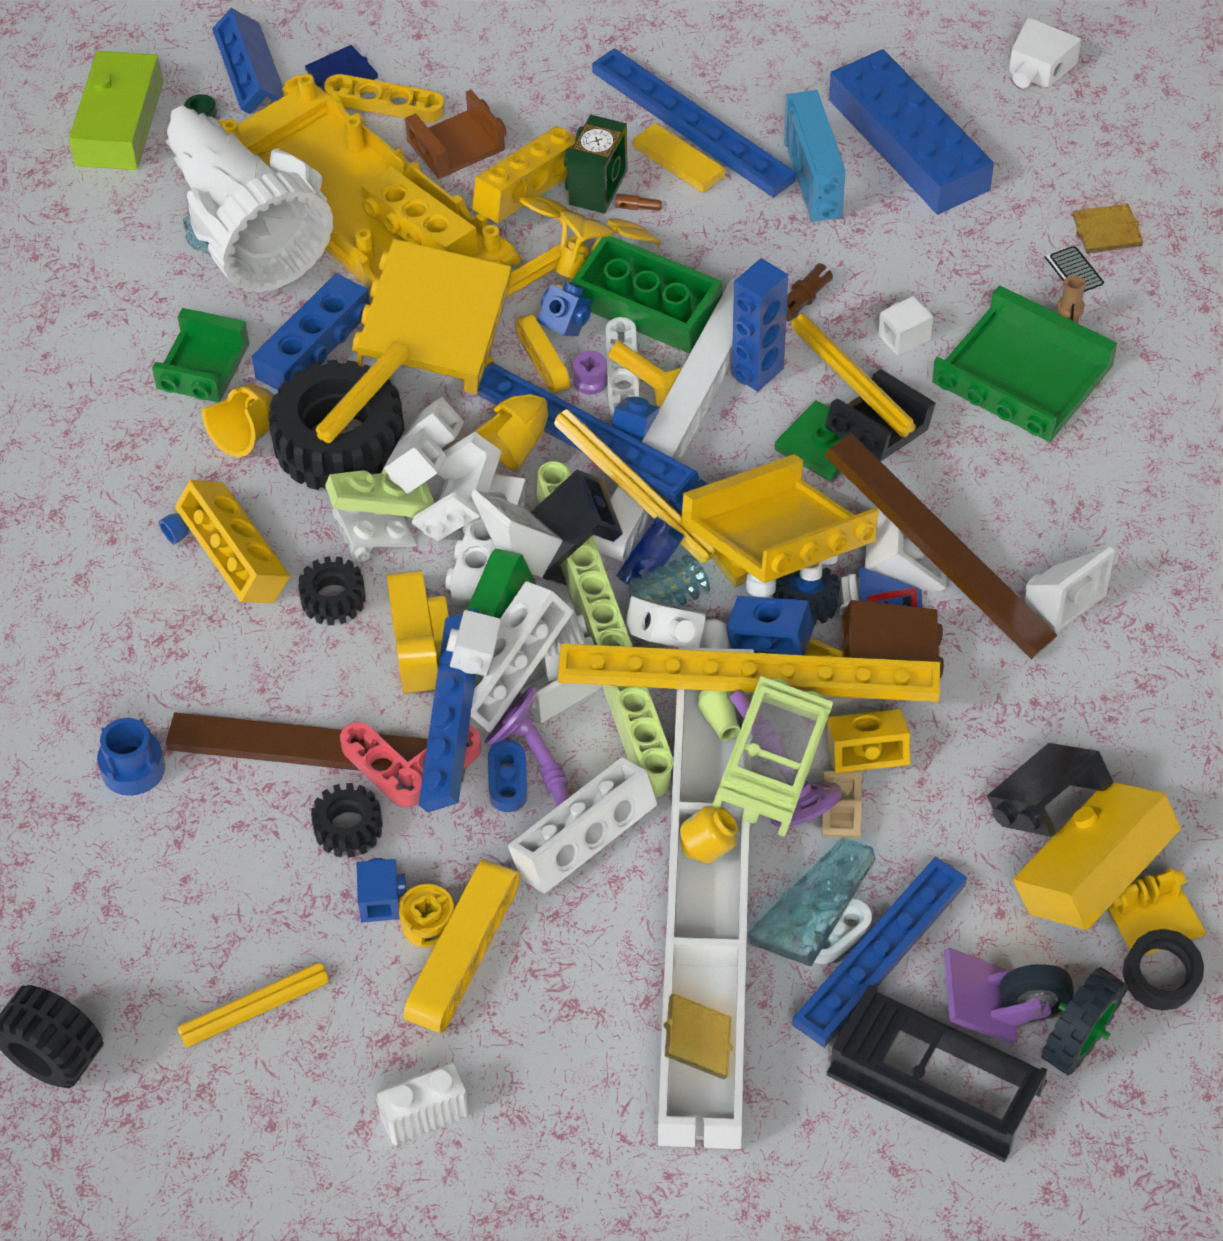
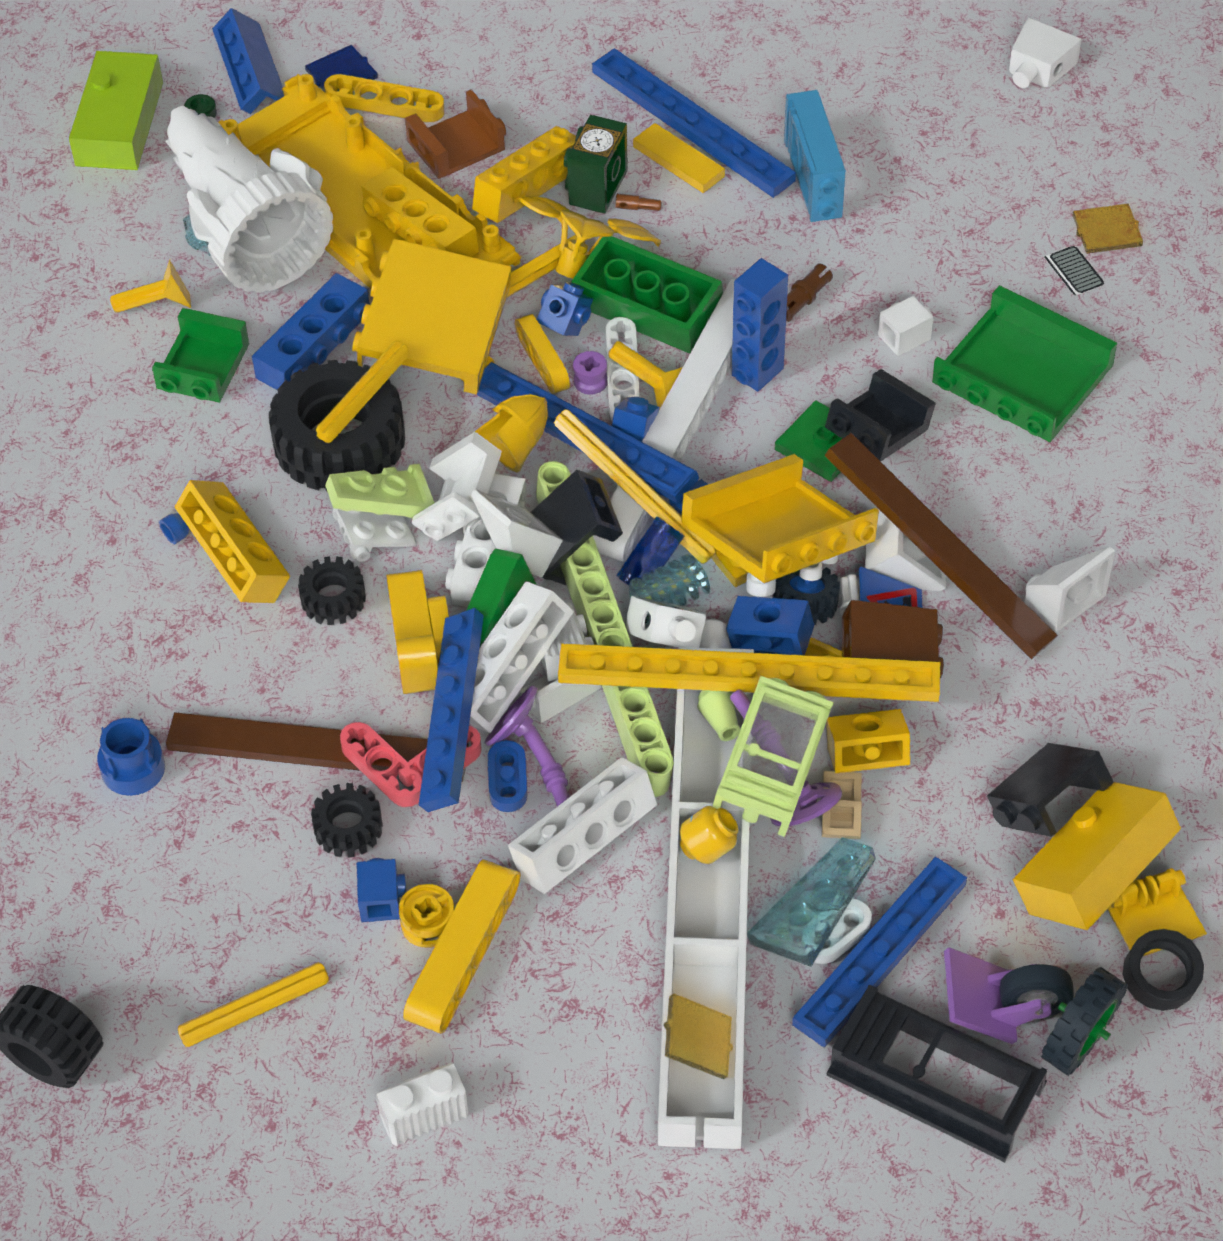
yellow helmet [201,384,274,458] -> none
white arch [384,397,464,494] -> none
white brick [446,610,501,676] -> none
yellow axle [791,314,916,437] -> none
blue brick [829,49,994,215] -> none
medium nougat pin [1057,276,1086,323] -> none
none -> yellow piece [110,259,191,313]

